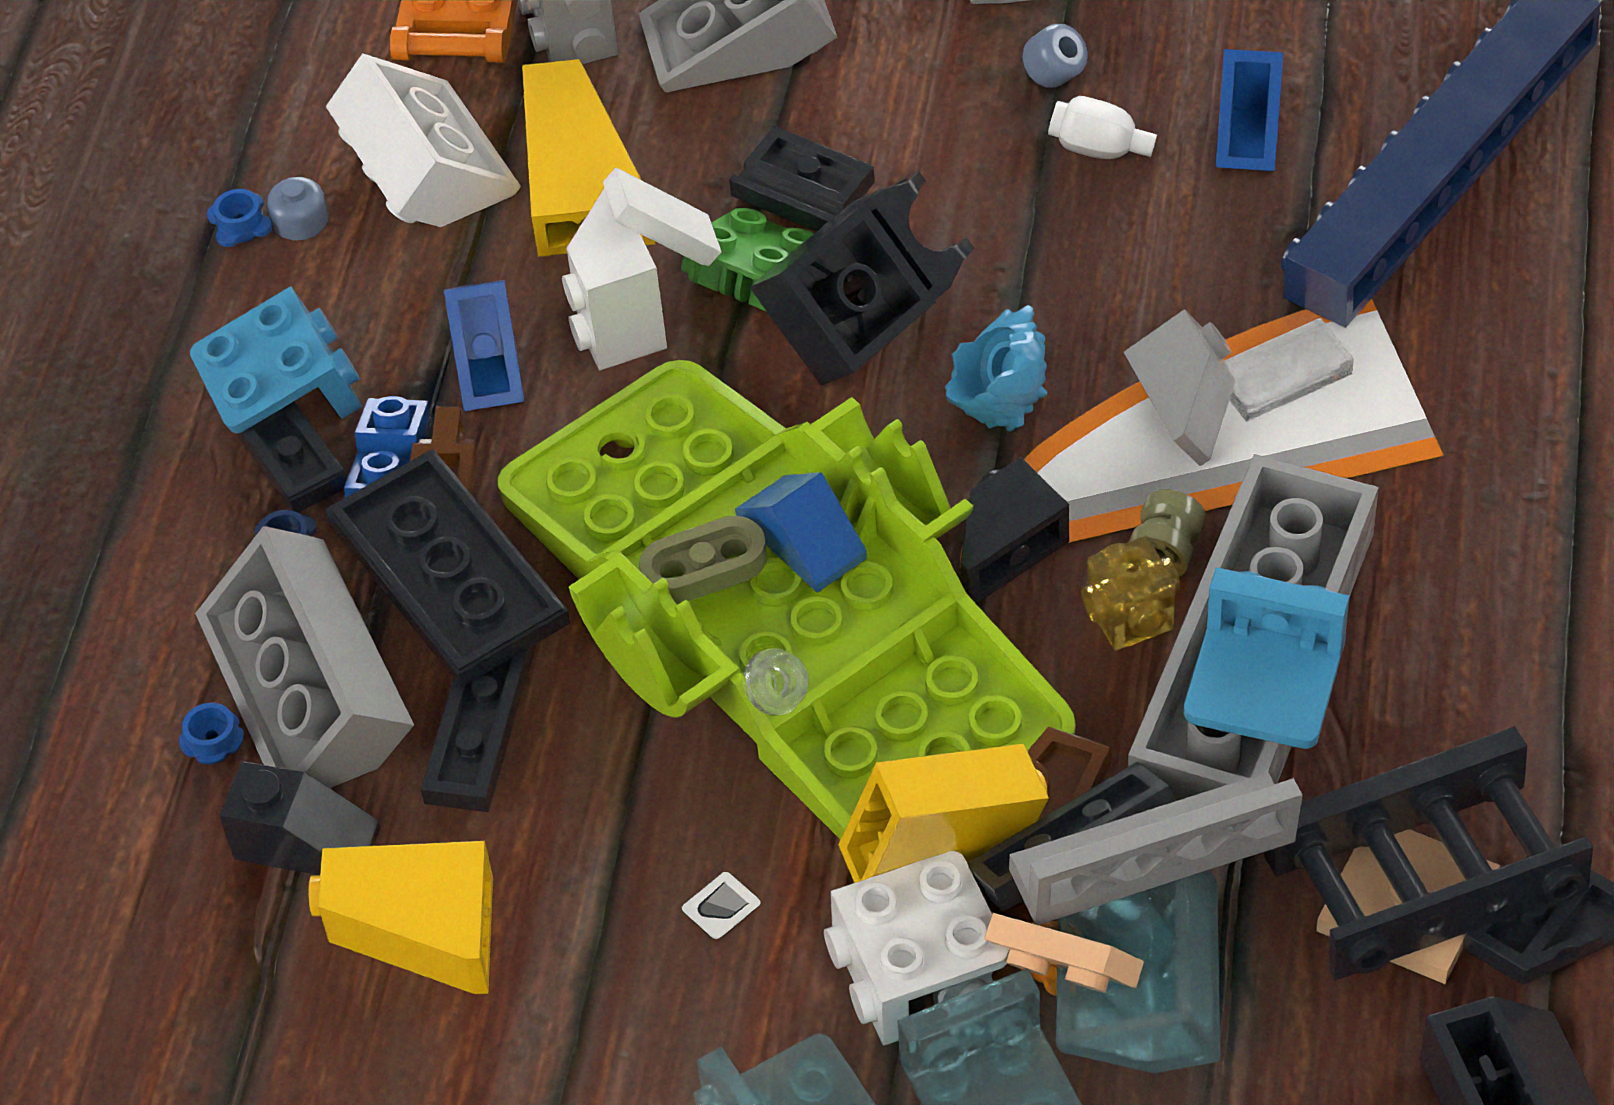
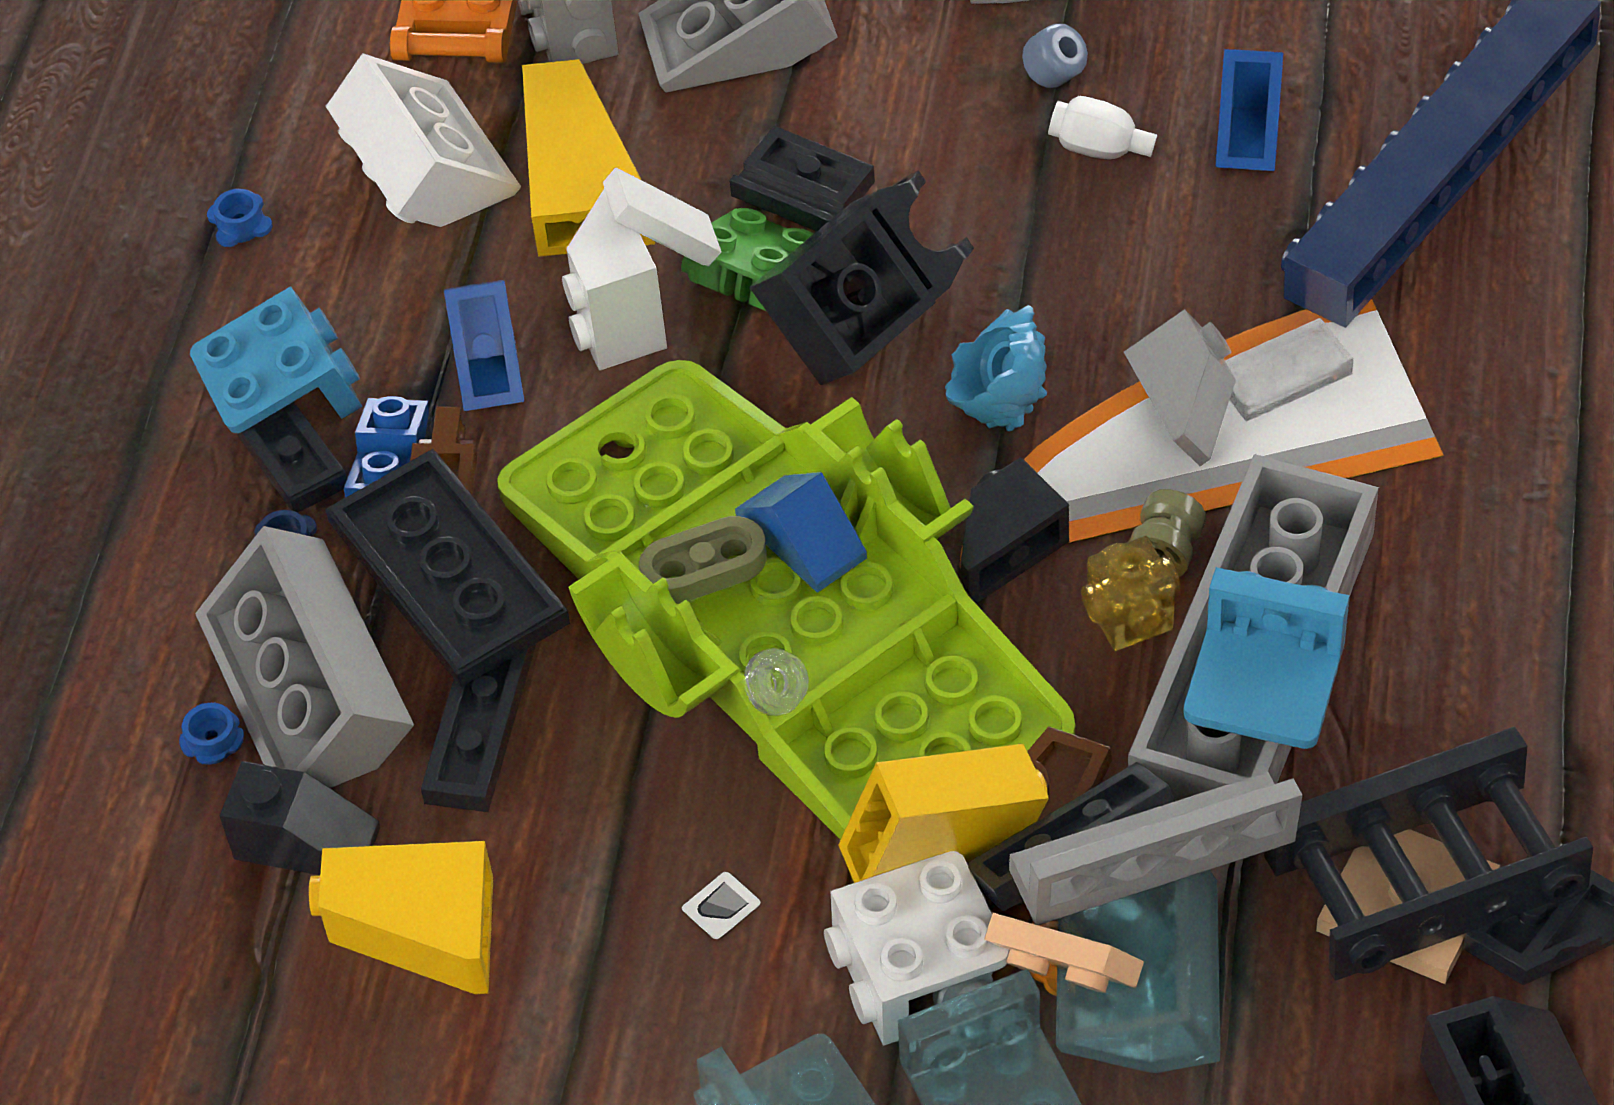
sand blue piece [267,177,329,240] -> none

